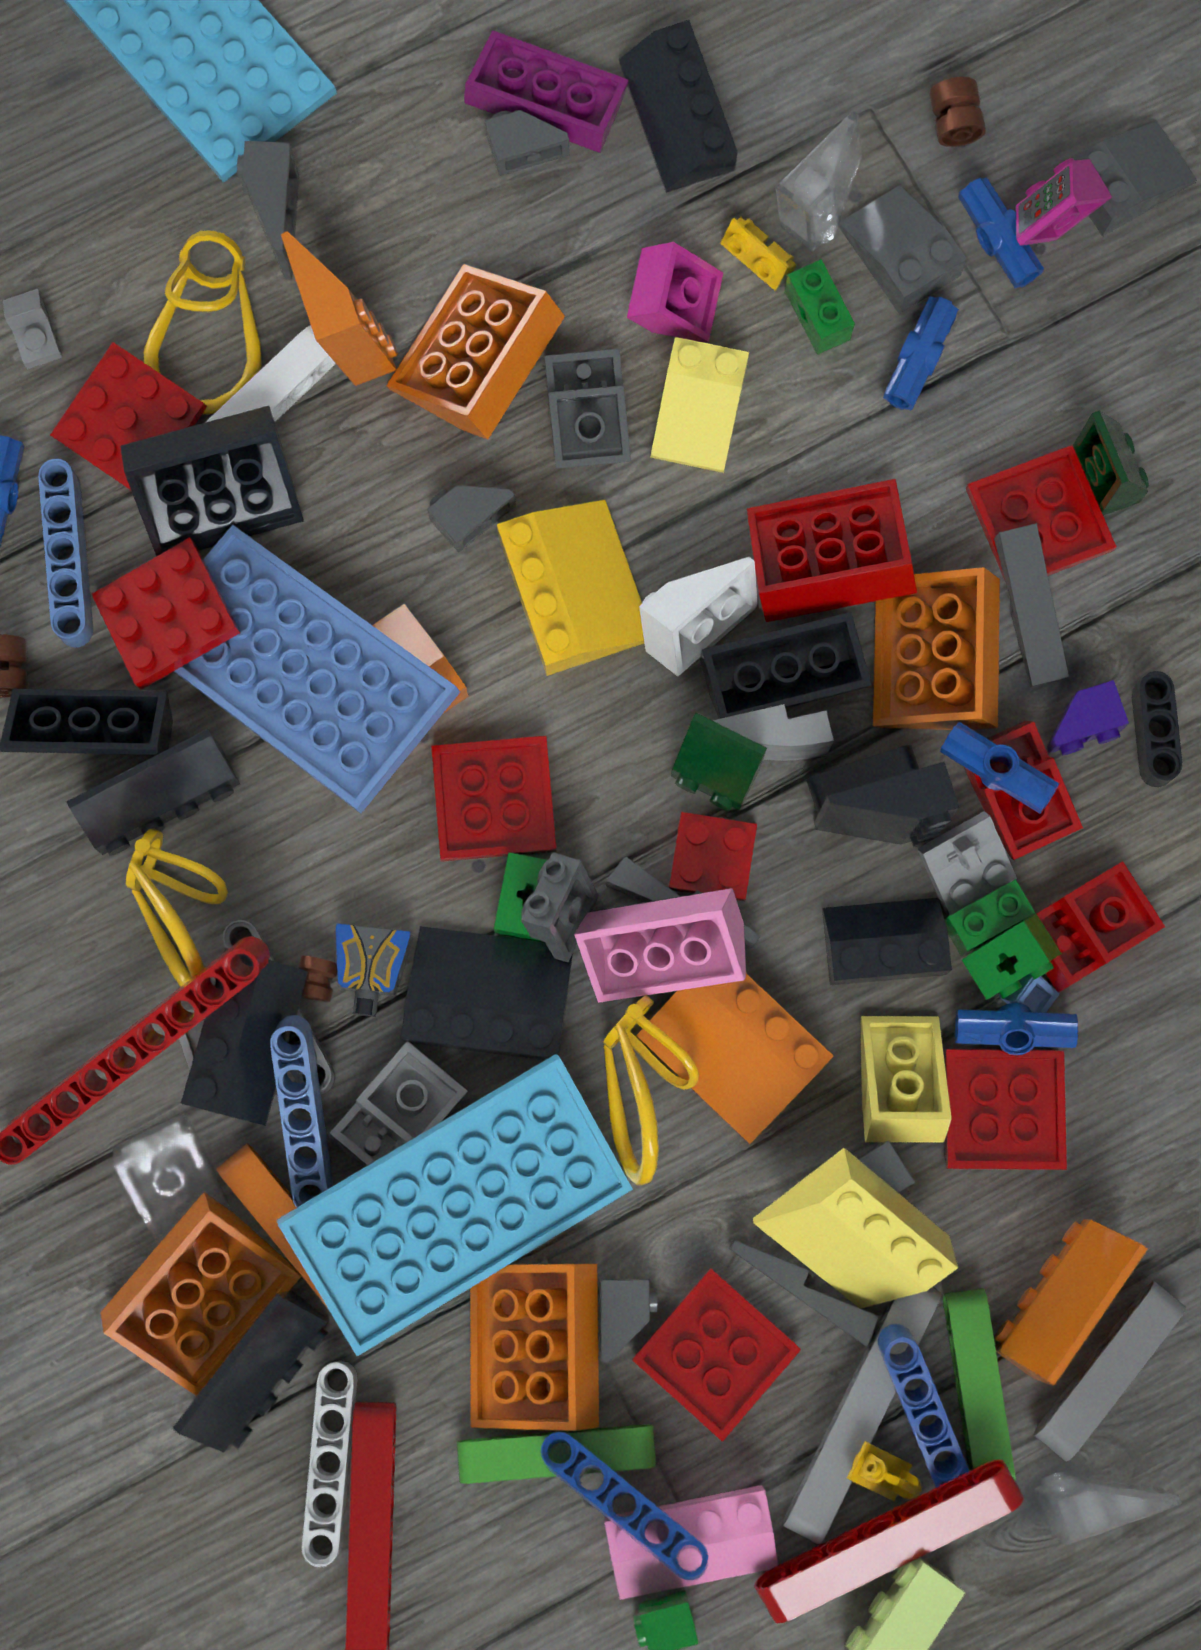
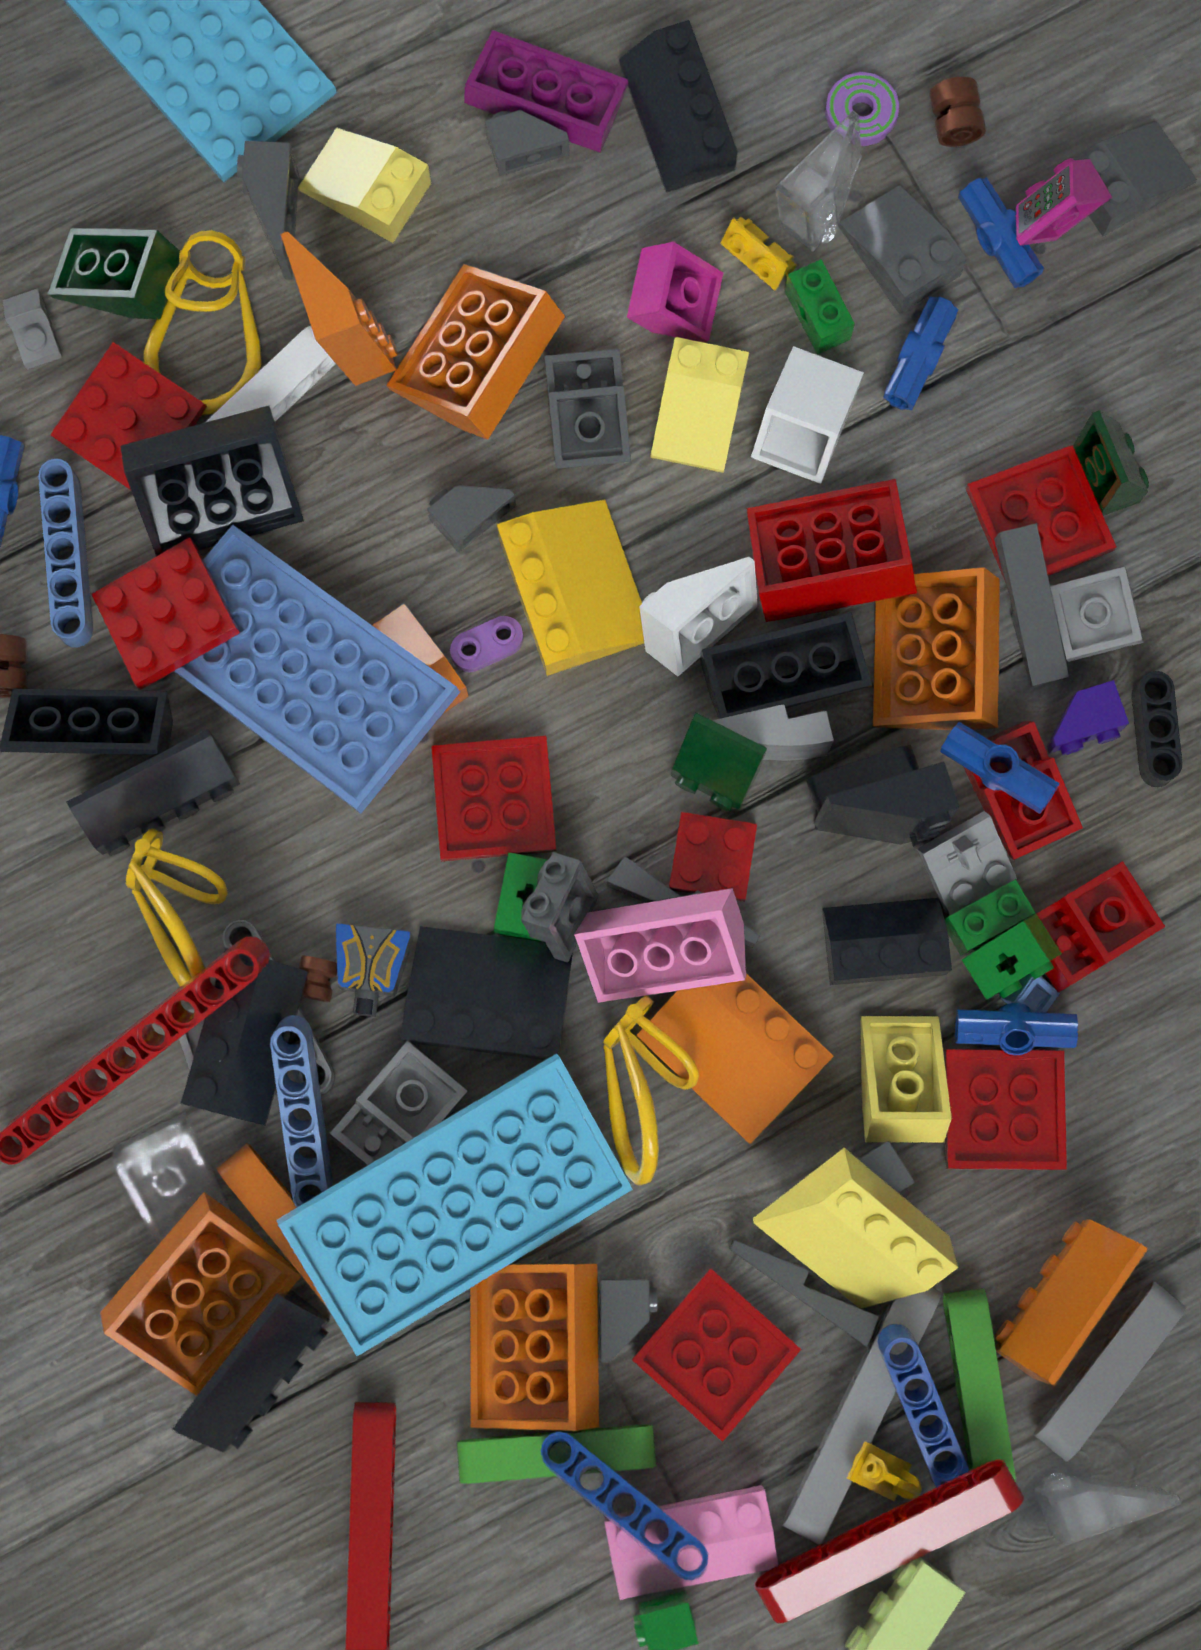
white beam [302,1360,357,1567] -> none
none -> dark green slope [48,228,180,320]
none -> light yellow slope [298,128,431,243]
none -> medium lavender plate [450,616,523,672]
none -> white slope [751,346,864,484]
none -> medium lavender tile [825,72,899,146]
none -> light grey hinge [1050,567,1144,662]

